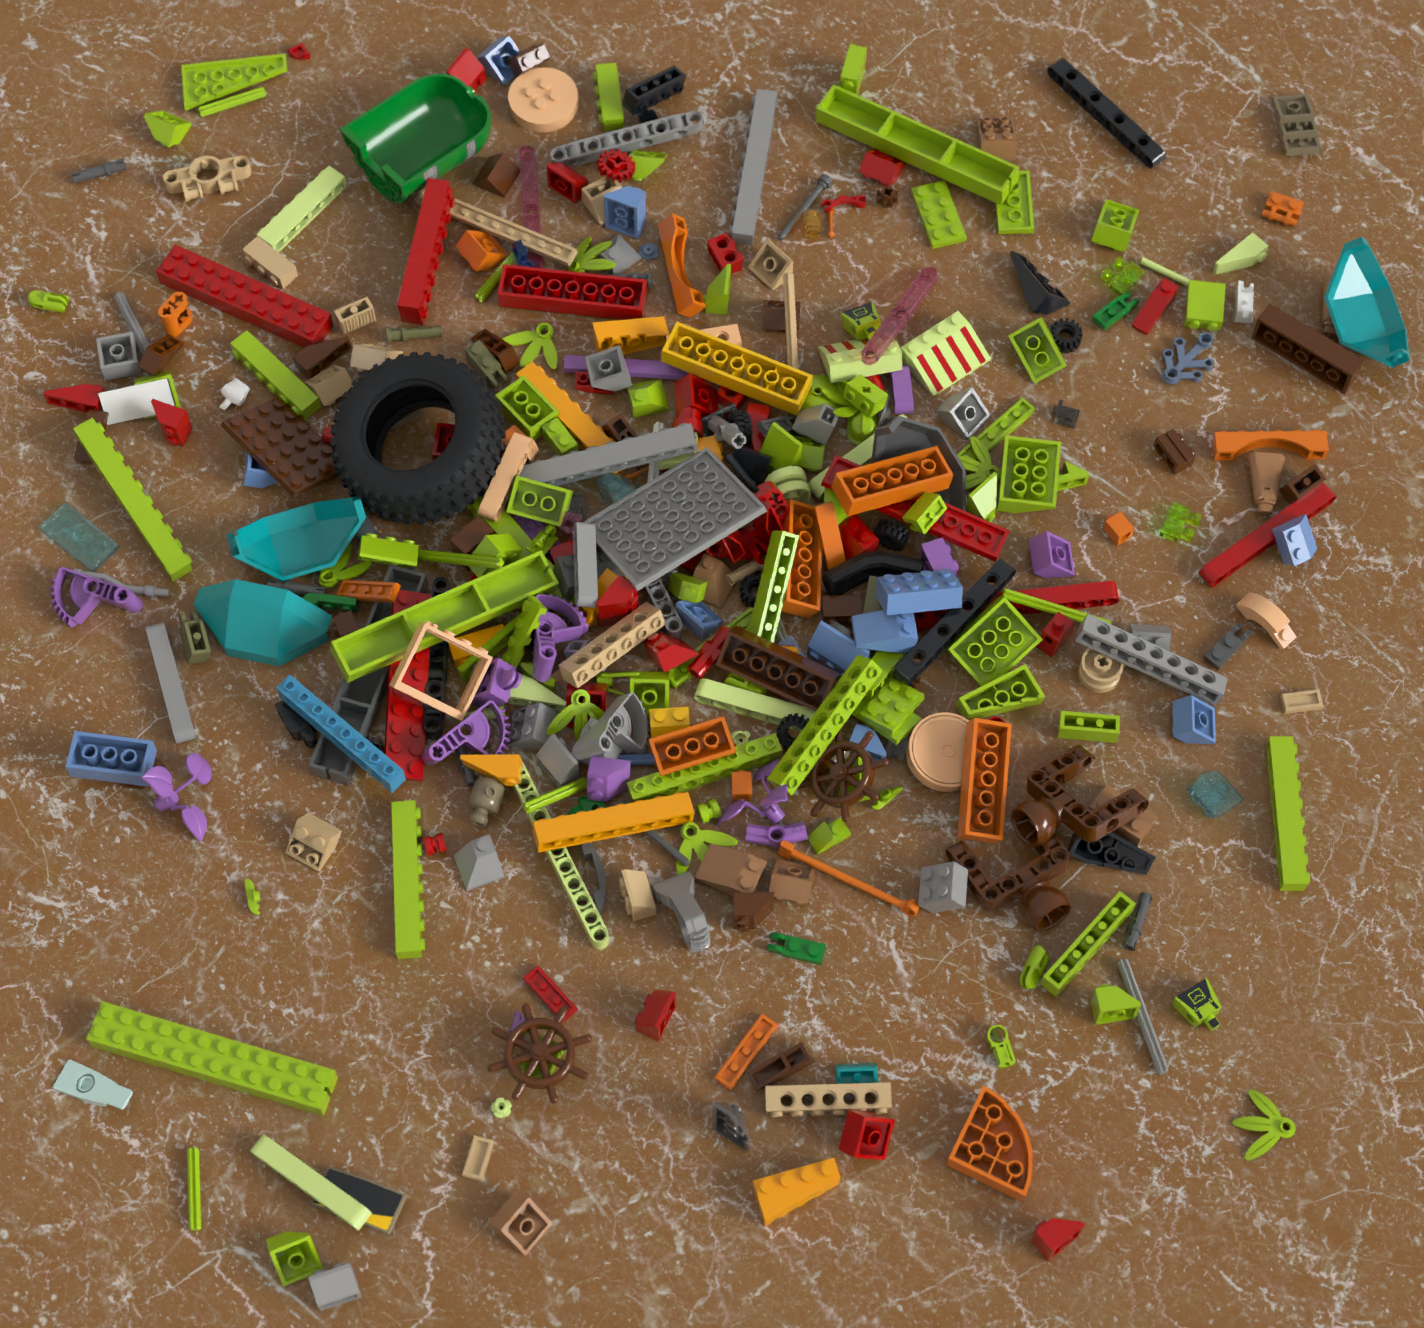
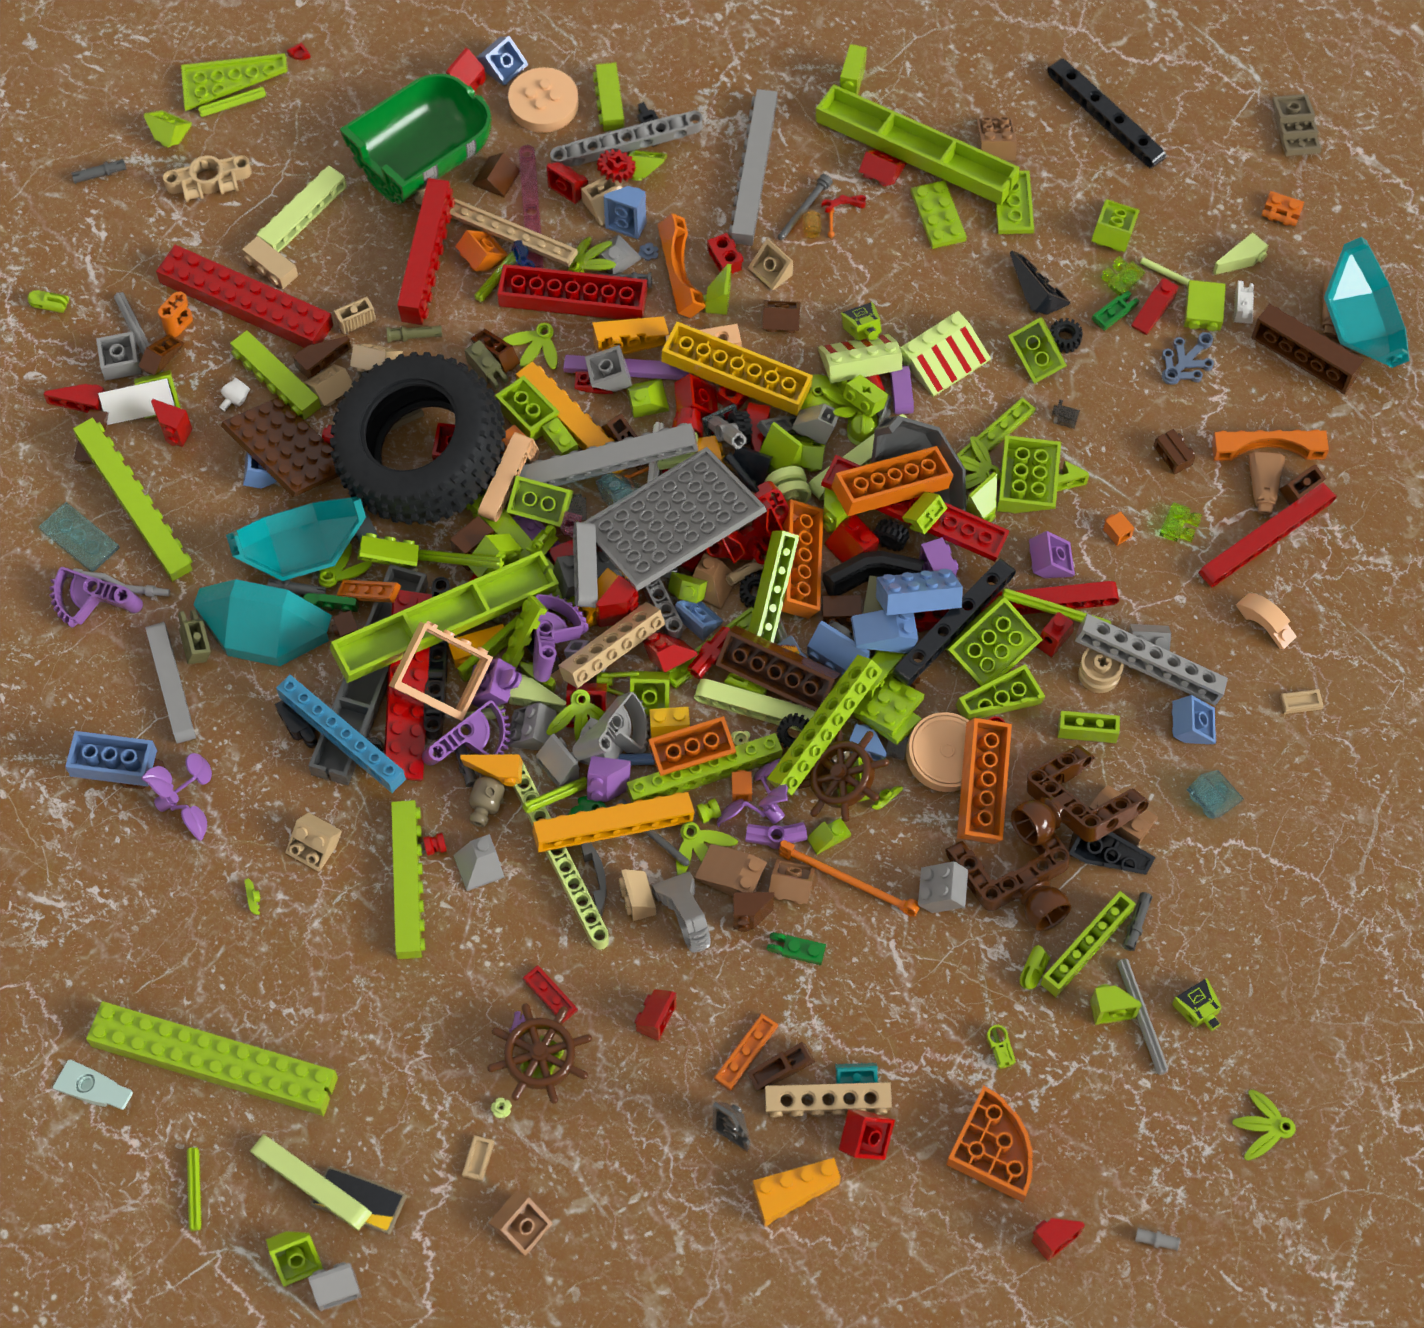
brick [507,43,550,75] -> none
black brick [622,65,686,116] -> none
tan axle [783,273,799,370] -> none
orange tile [813,501,846,571] -> none
clear pink beam [861,267,938,365] -> none
reddish brown gear [876,186,898,208] -> none
light grey slope [936,387,991,439] -> none
dark grey hinge [1204,622,1252,670] -> none
lime brick [1266,736,1310,891] -> none
medium blue slope [1272,514,1317,566] -> none
none -> light grey pin [1135,1228,1180,1251]

